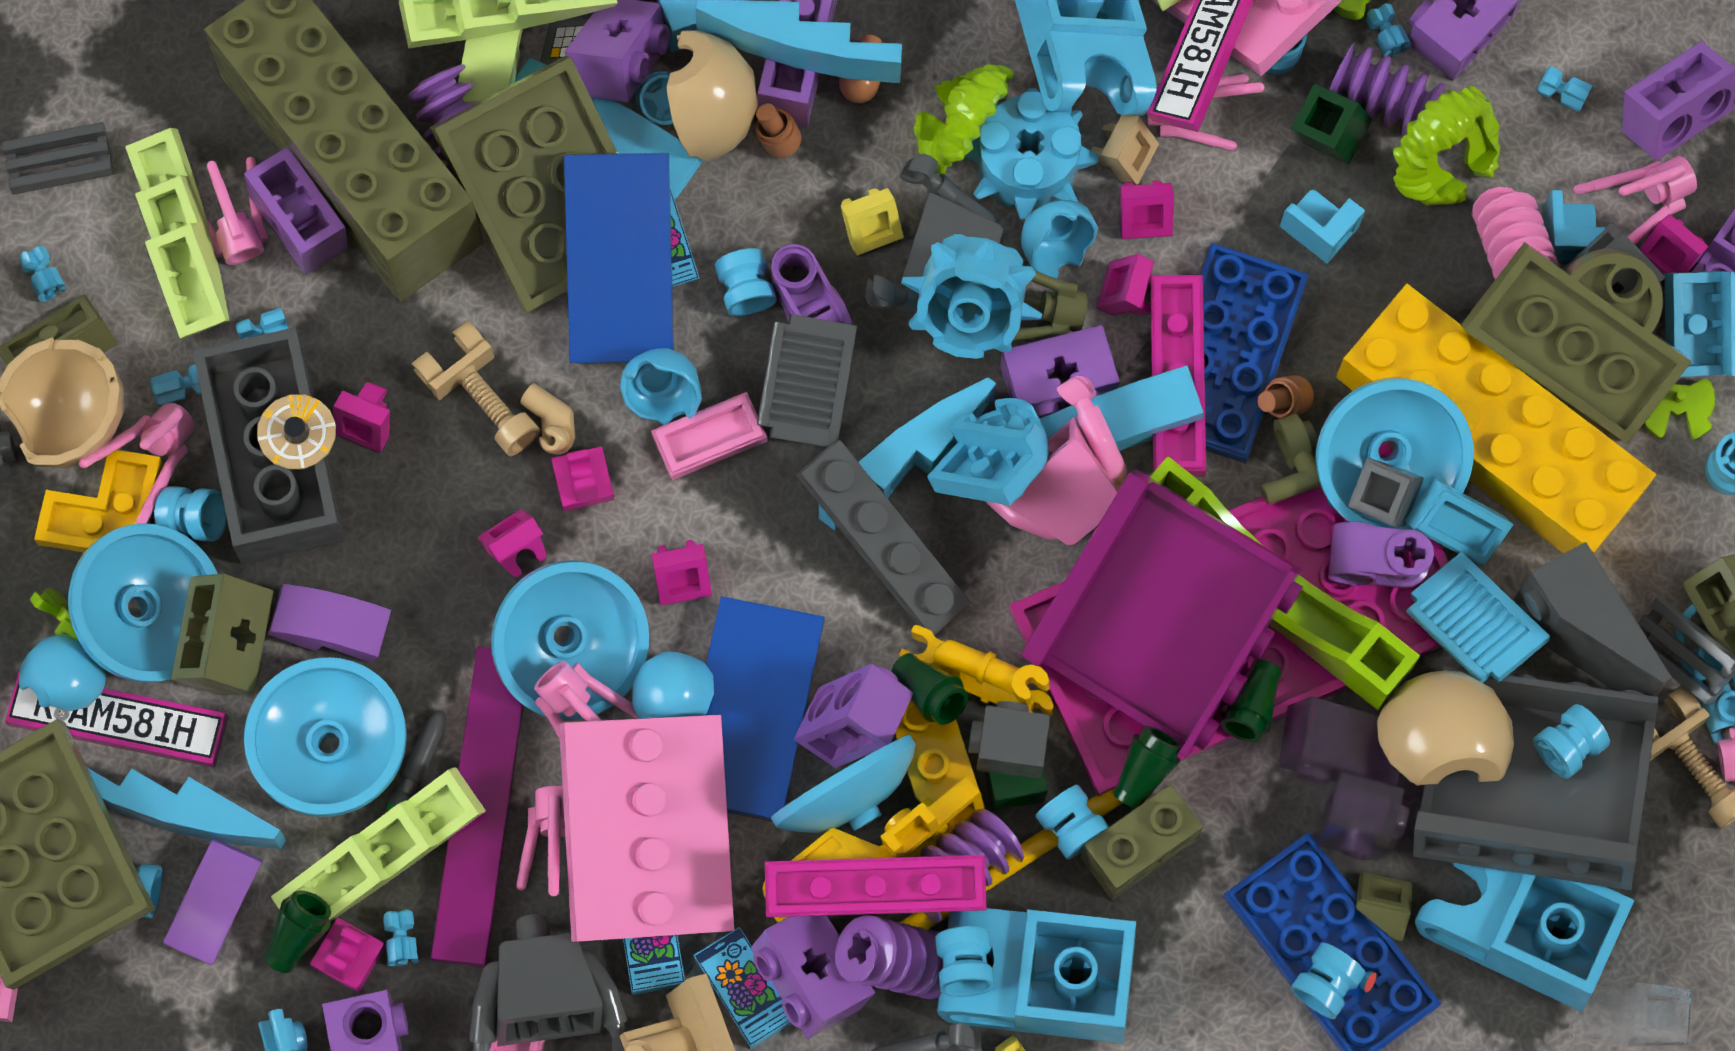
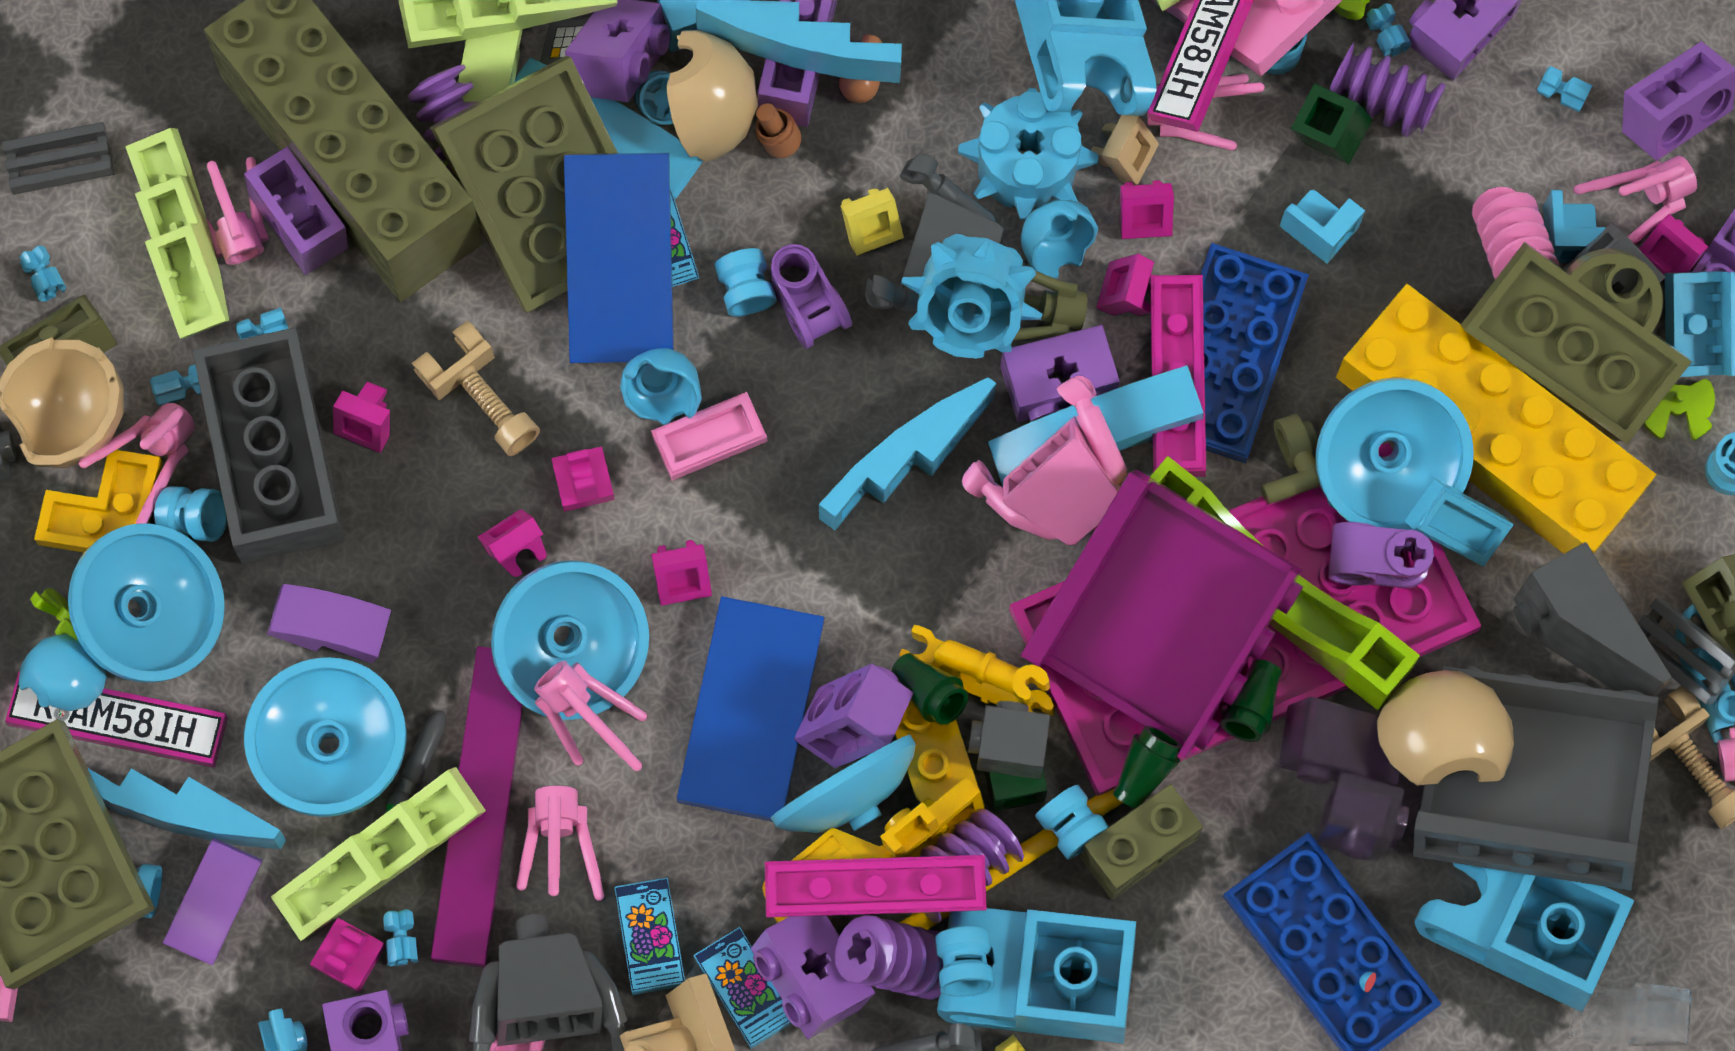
olive brick [171,574,273,695] -> none
tan piece [257,394,336,470] -> none
dark green cone [264,890,331,973] -> none
tan arm [520,383,575,455] -> none
bright pink plate [559,715,734,942] -> none
medium azure hair [632,651,714,719] -> none
dark grey window [757,314,857,447] -> none
dark grey plate [796,440,971,635] -> none
lime piece [913,64,1014,174] -> none
medium azure slope [927,398,1049,506] -> none
nougat cylinder [1258,375,1314,418] -> none
medium azure wheel [1290,943,1366,1019] -> none
dark grey slope [1348,458,1424,527] -> none
olive slope [1356,872,1412,942] -> none
lime piece [1393,85,1501,206] -> none
medium azure window [1406,552,1550,683] -> none
medium azure wheel [1533,704,1610,779] -> none

